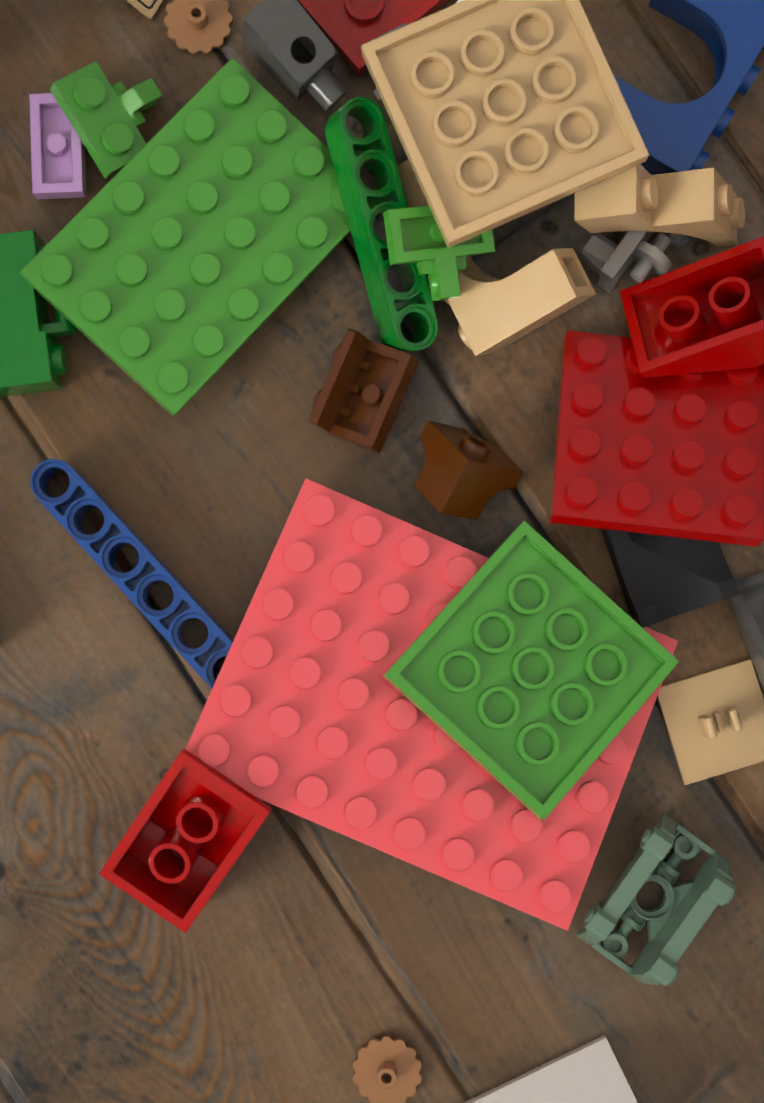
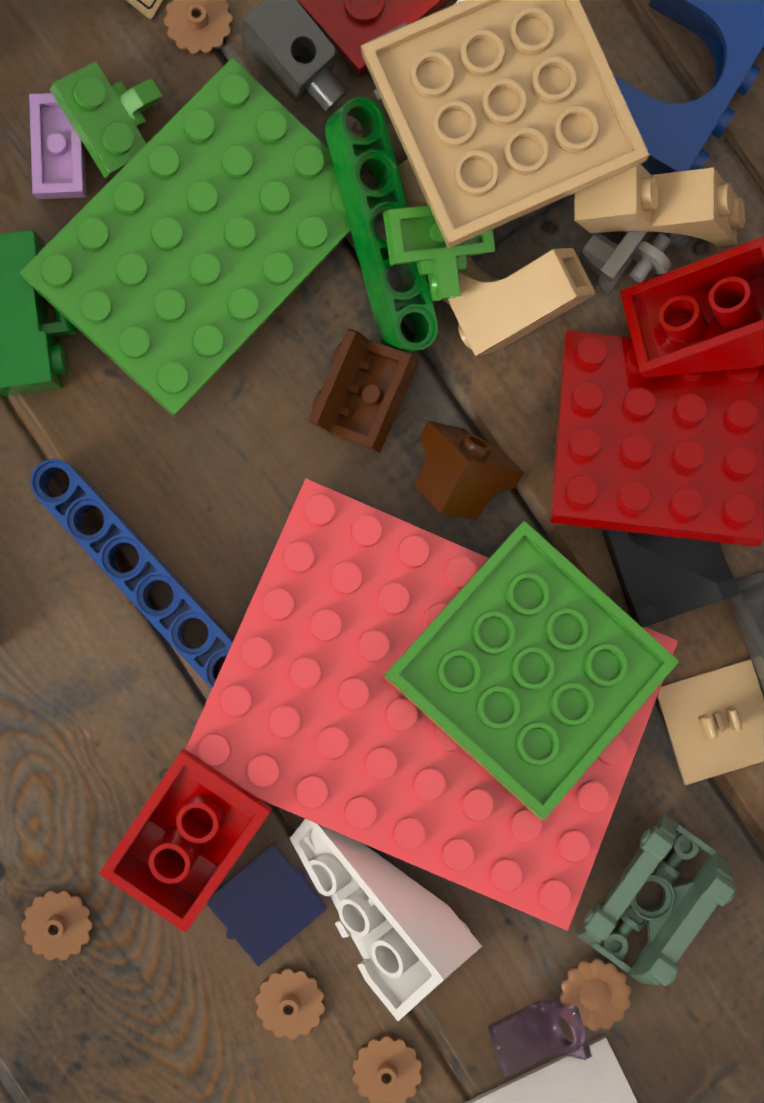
none -> medium nougat piece [21,890,93,961]
none -> clear blue piece [207,843,327,966]
none -> medium nougat piece [255,967,325,1040]
none -> white wedge [290,819,482,1021]
none -> bracket [488,1000,592,1077]
none -> medium nougat piece [560,958,631,1031]

